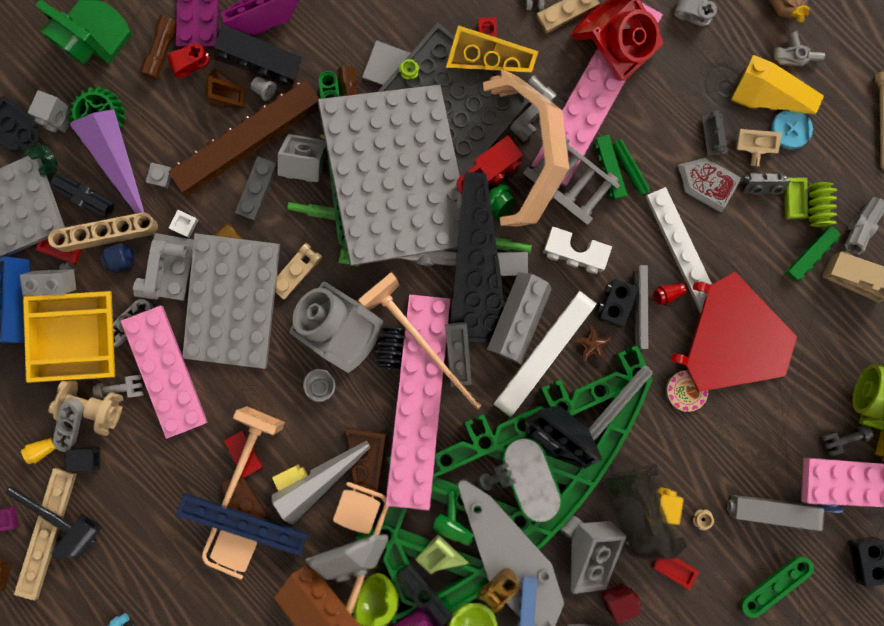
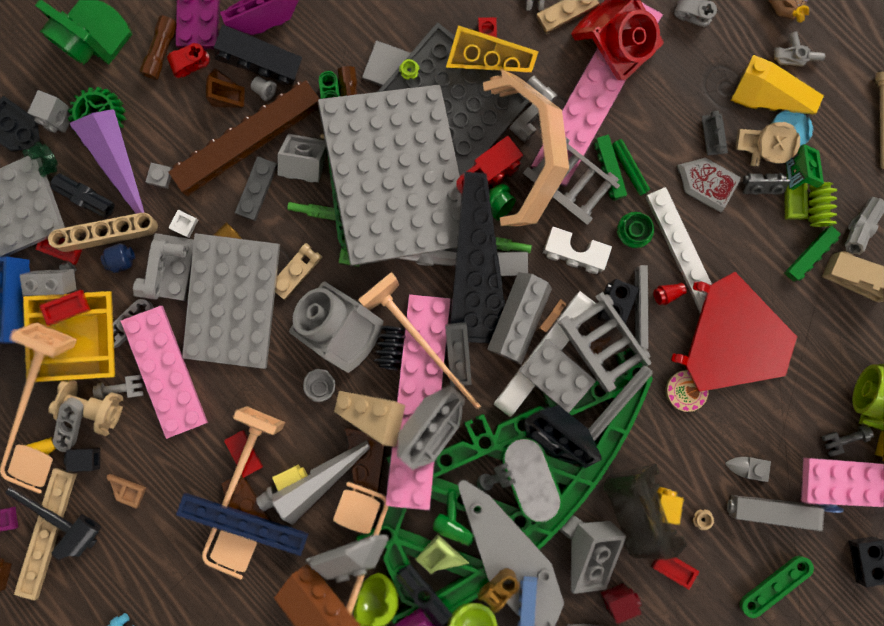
none -> light nougat piece [0,323,77,494]
none -> red tile [40,290,91,326]
none -> medium nougat tile [107,474,147,508]
none -> light grey piece [256,485,278,511]
none -> tan wedge [334,391,405,447]
none -> light grey wedge [397,386,465,470]
none -> light grey plate [519,339,596,413]
none -> medium nougat tile [538,299,566,333]
none -> light grey fence [558,292,651,392]
none -> green piece [617,212,654,248]
none -> light grey plate [725,457,771,482]
none -> tan tile [757,122,800,164]
none -> green panel [786,144,824,190]

